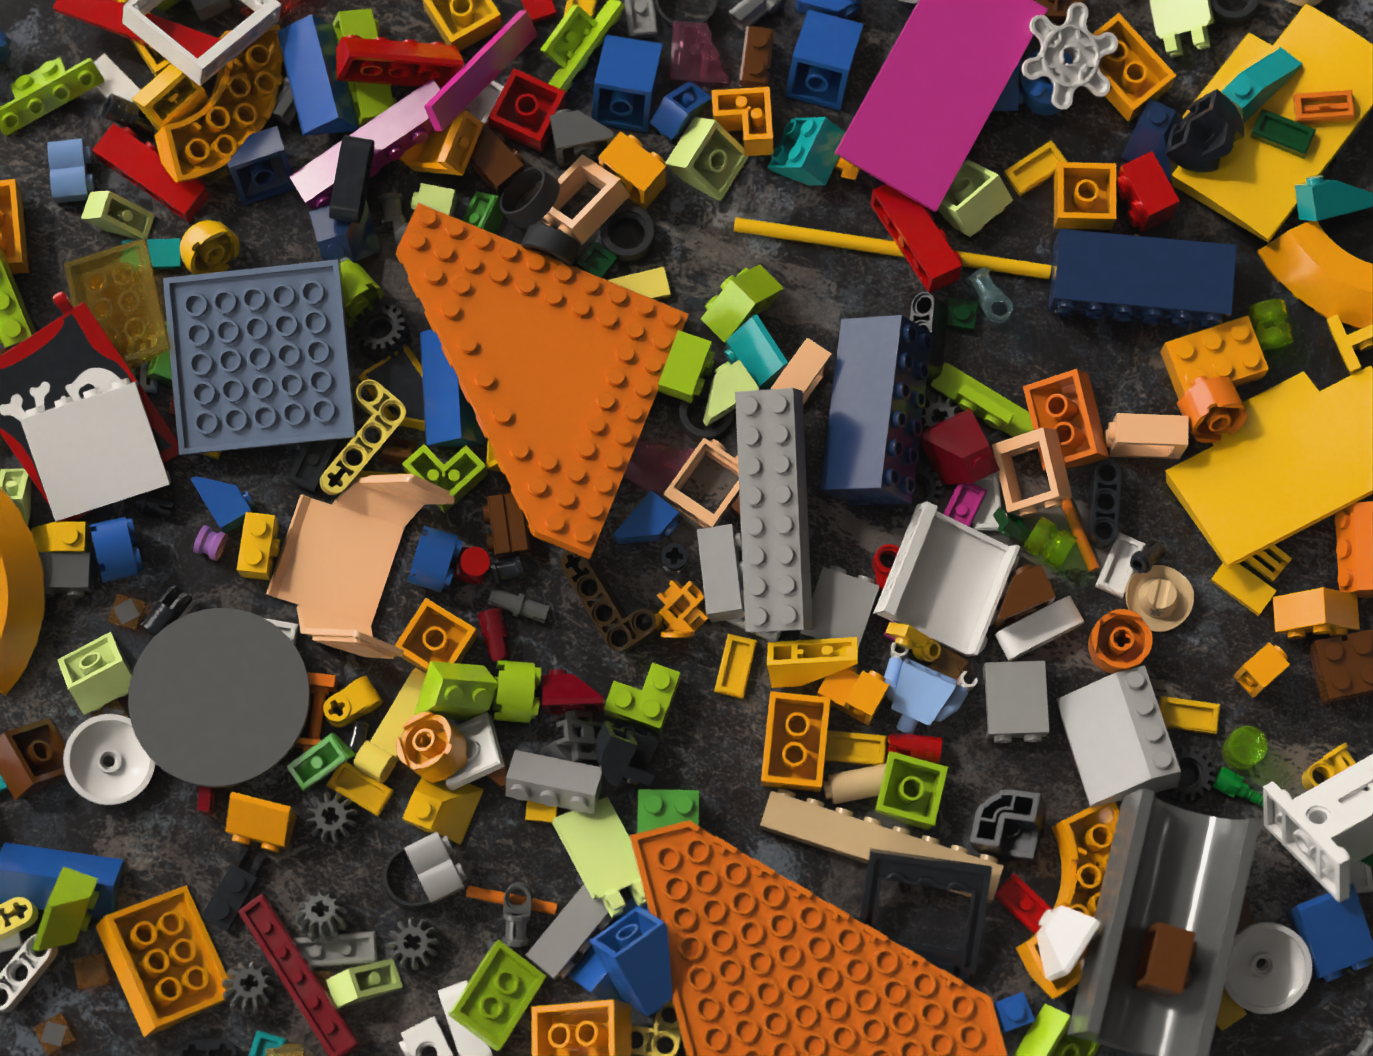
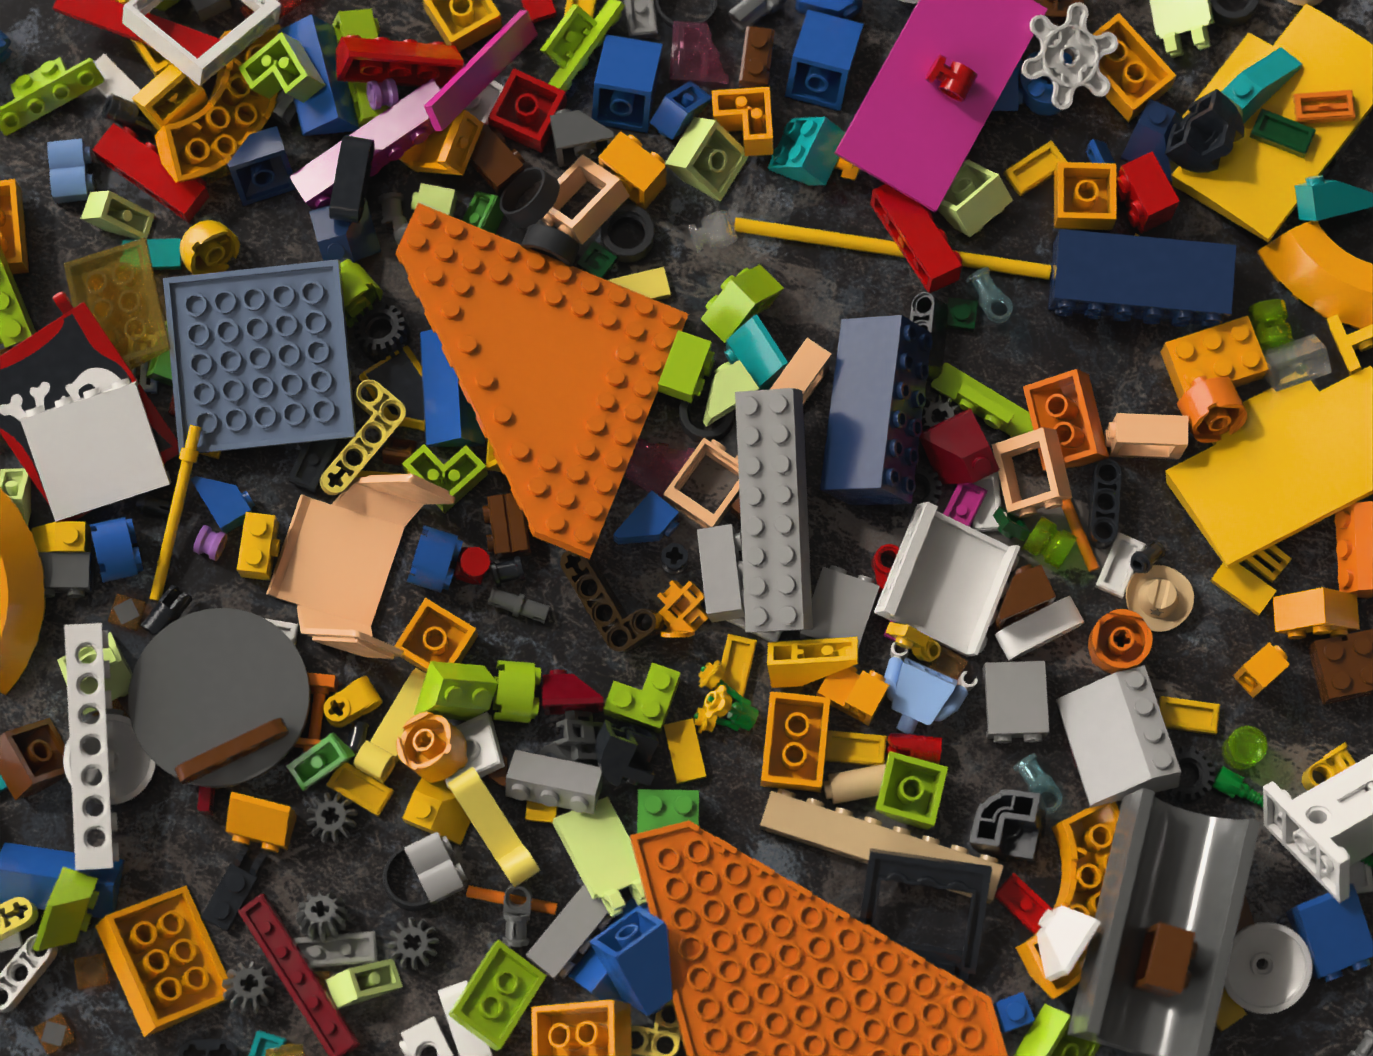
dark red hinge [477,608,511,662] -> none
none -> white brick [64,623,119,870]
none -> yellow bar [149,425,202,601]
none -> reddish brown beam [175,718,289,784]
none -> lime brick [239,32,325,103]
none -> medium lavender wheel [367,78,398,110]
none -> light yellow beam [447,767,540,887]
none -> yellow tile [664,718,706,784]
none -> clear piece [687,210,738,253]
none -> plant [694,660,759,734]
none -> red piece [925,54,978,102]
none -> clear light blue connector [1013,753,1062,814]
none -> blue slope [1086,139,1115,163]
none -> clear brick [1262,334,1332,392]

